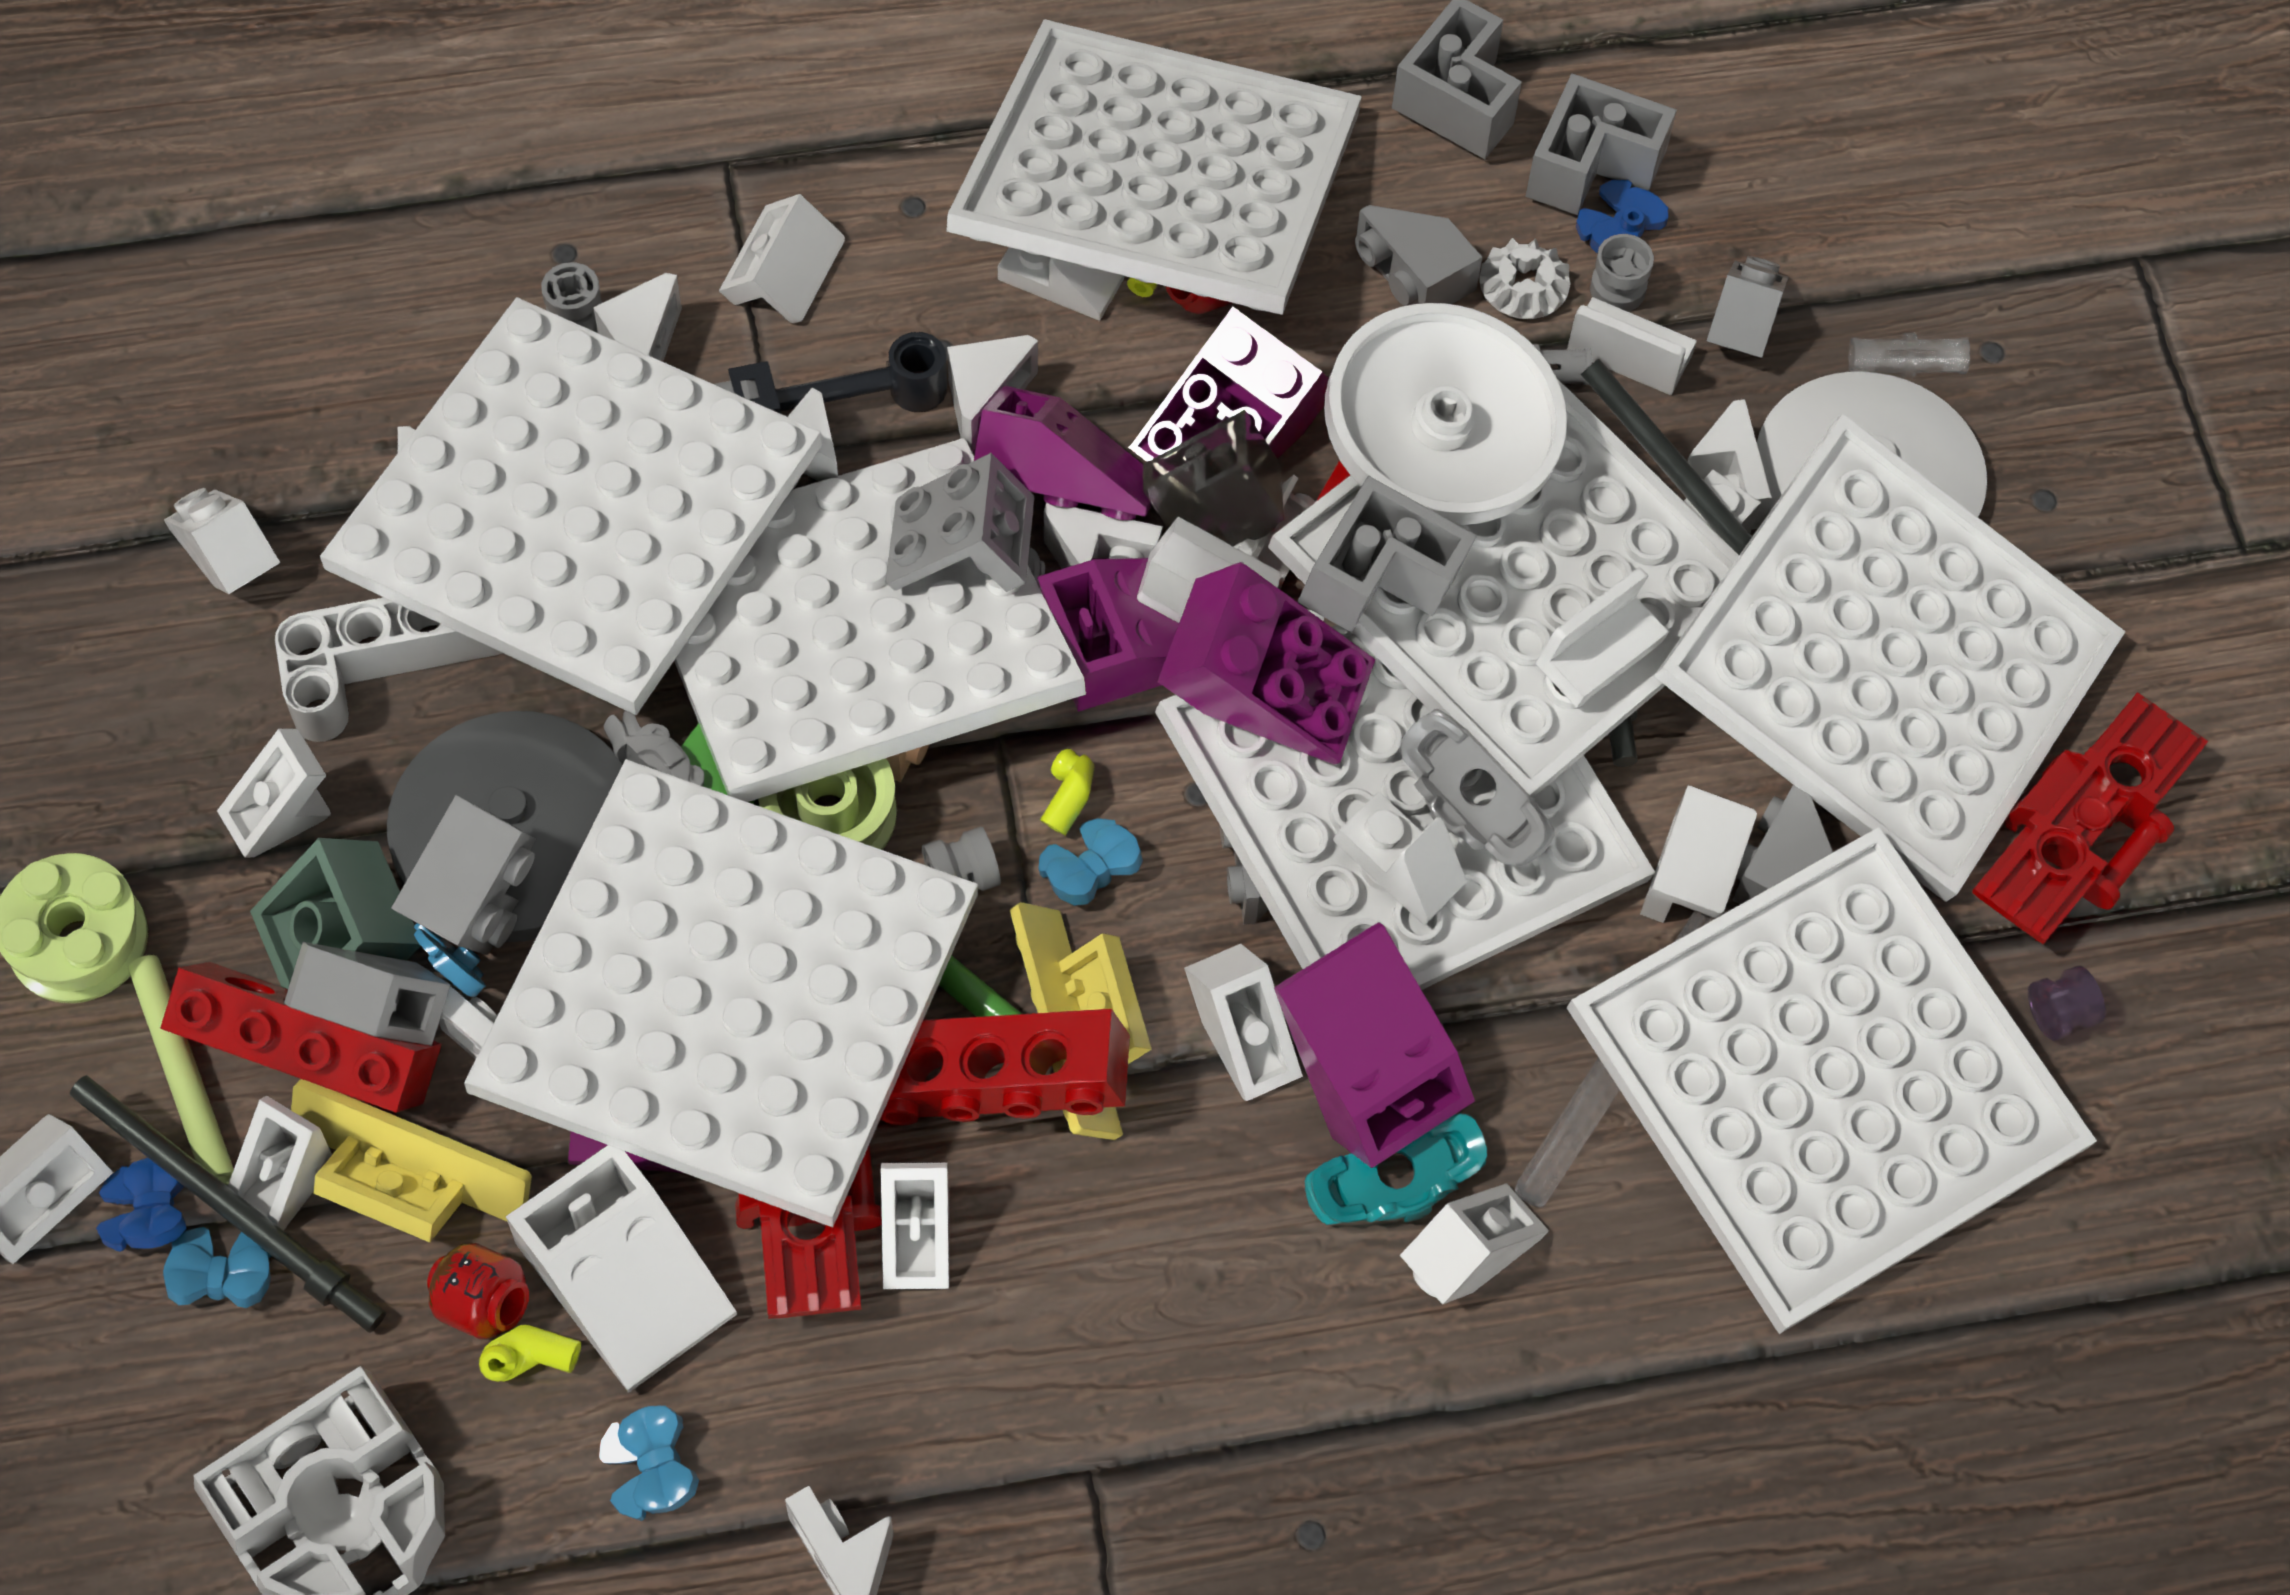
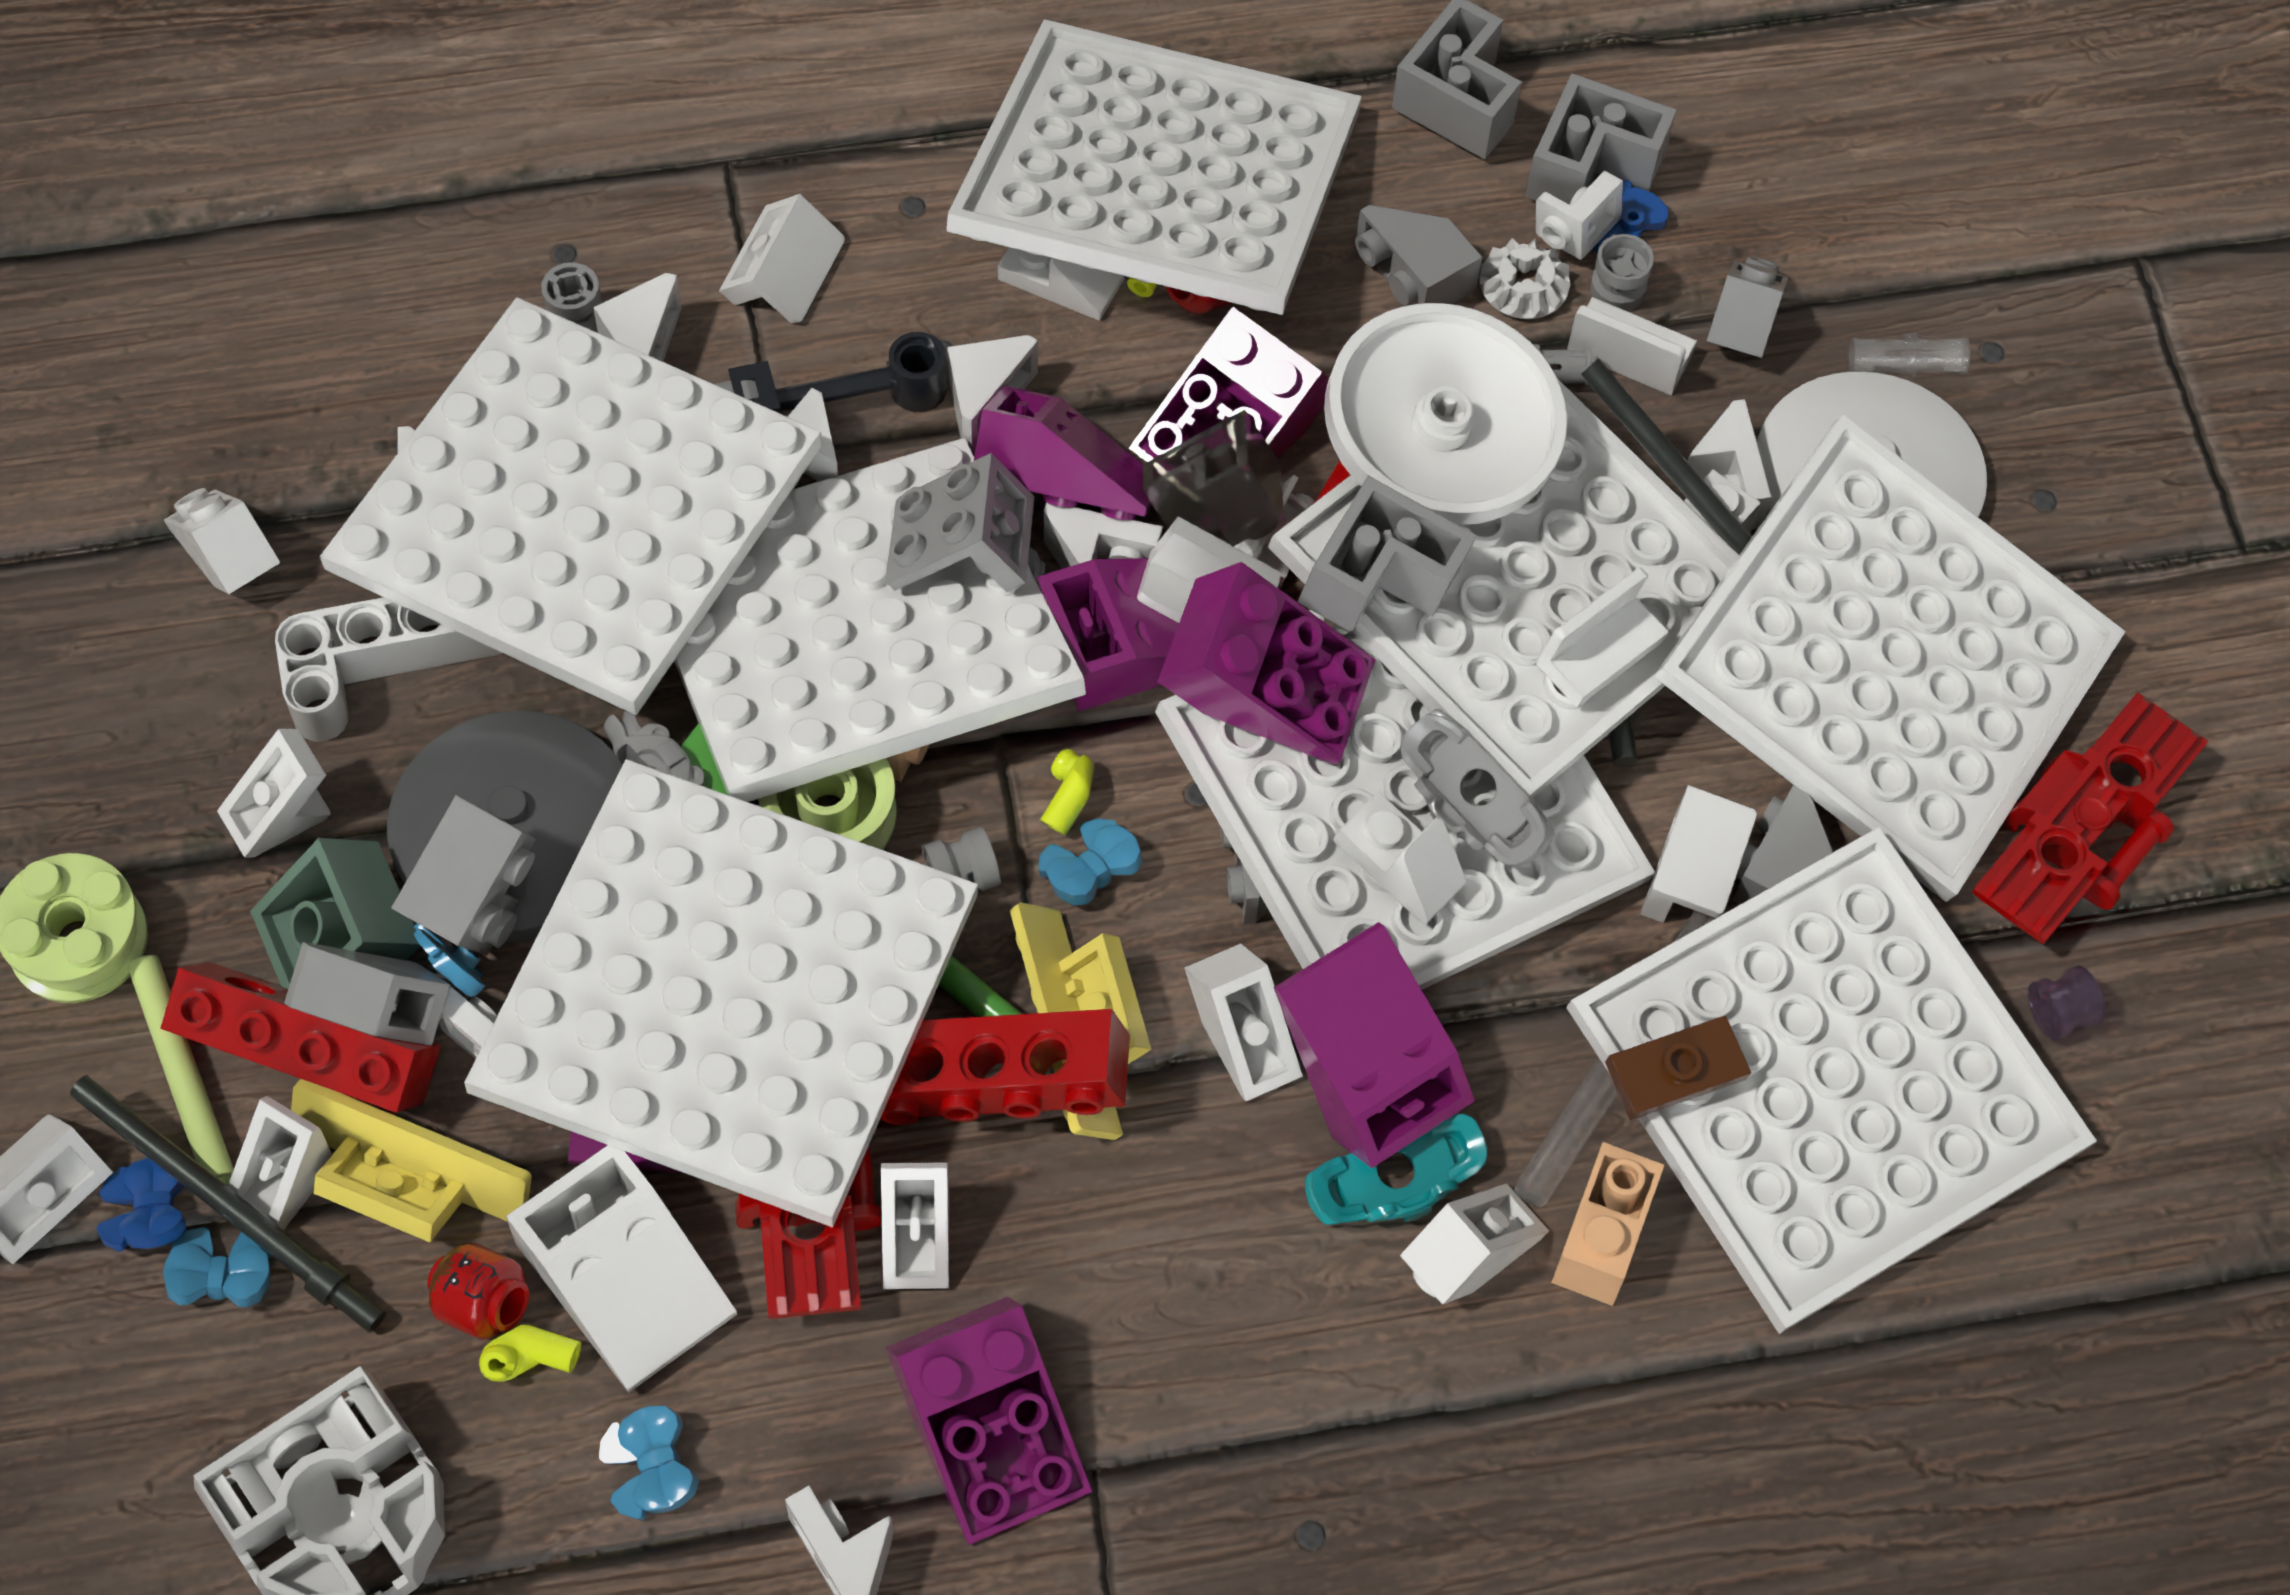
none -> magenta slope [885,1297,1092,1545]
none -> white bracket [1536,170,1623,260]
none -> light nougat slope [1551,1142,1664,1306]
none -> reddish brown plate [1605,1015,1752,1120]

